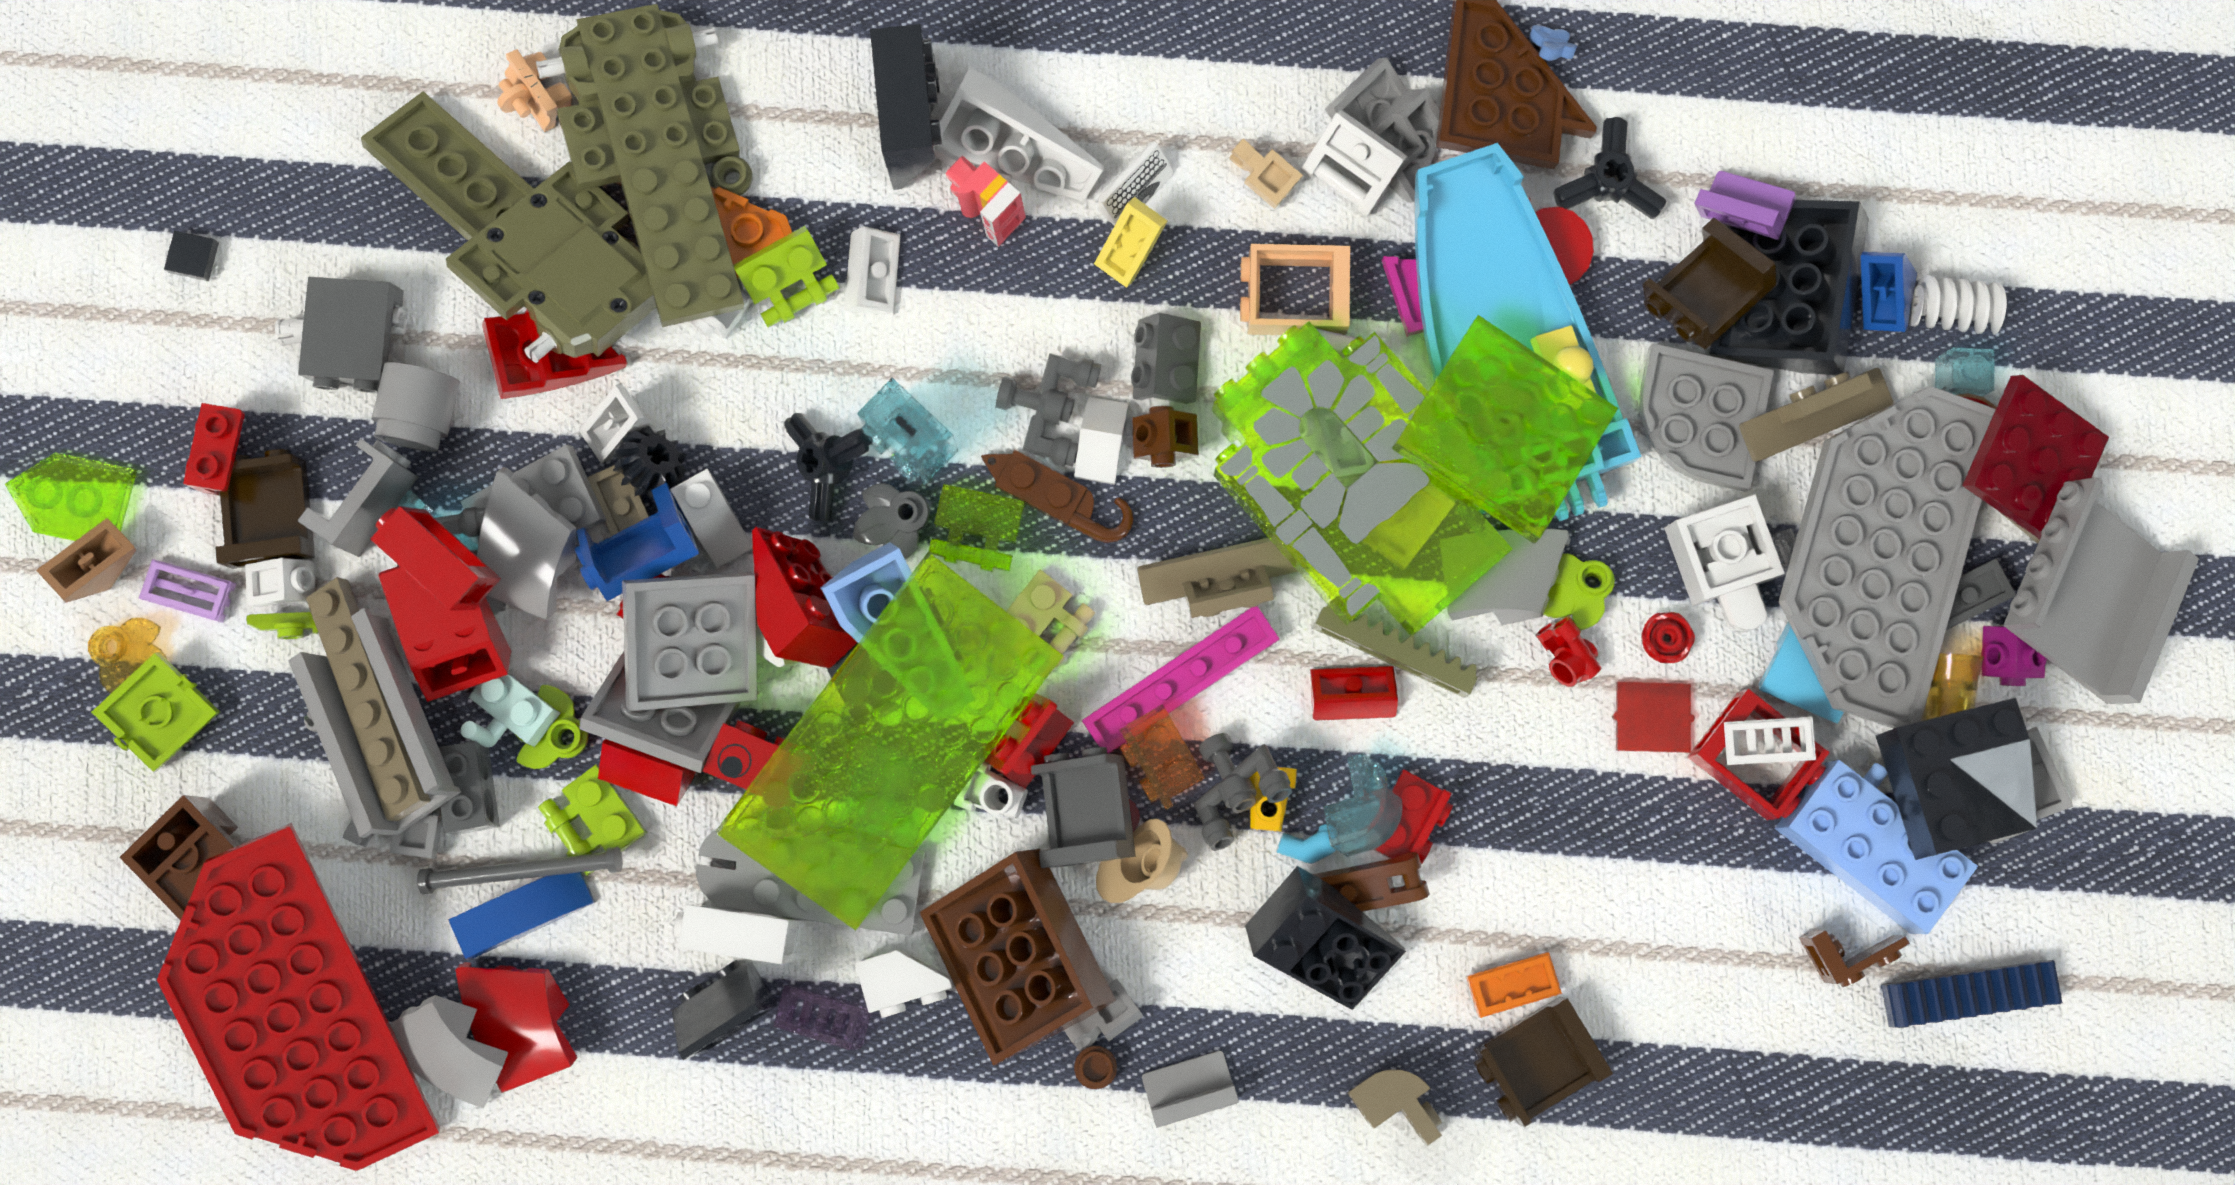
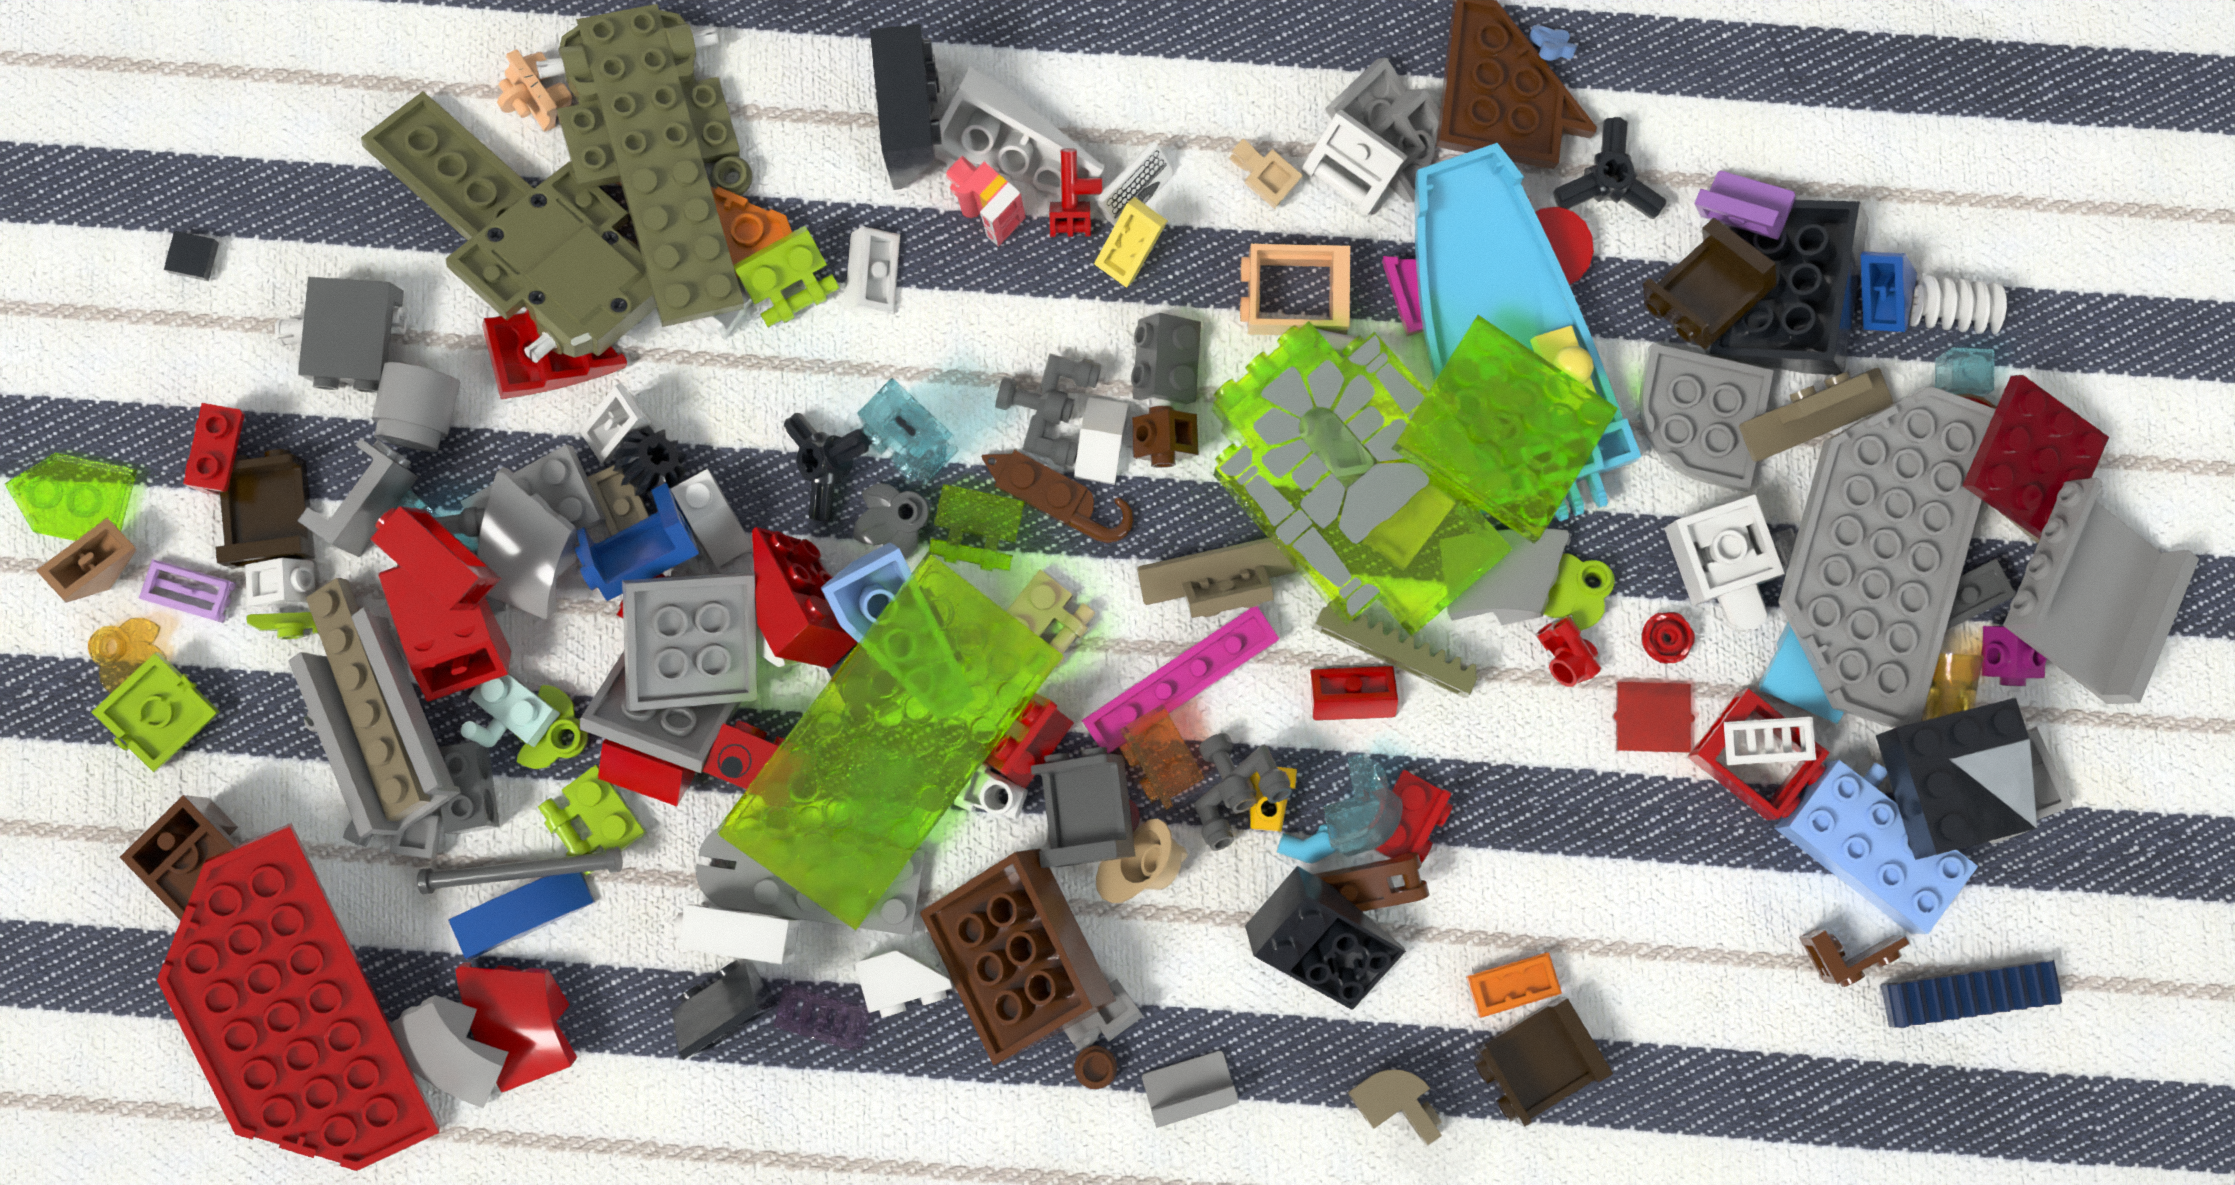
none -> red arm [1049,148,1102,237]

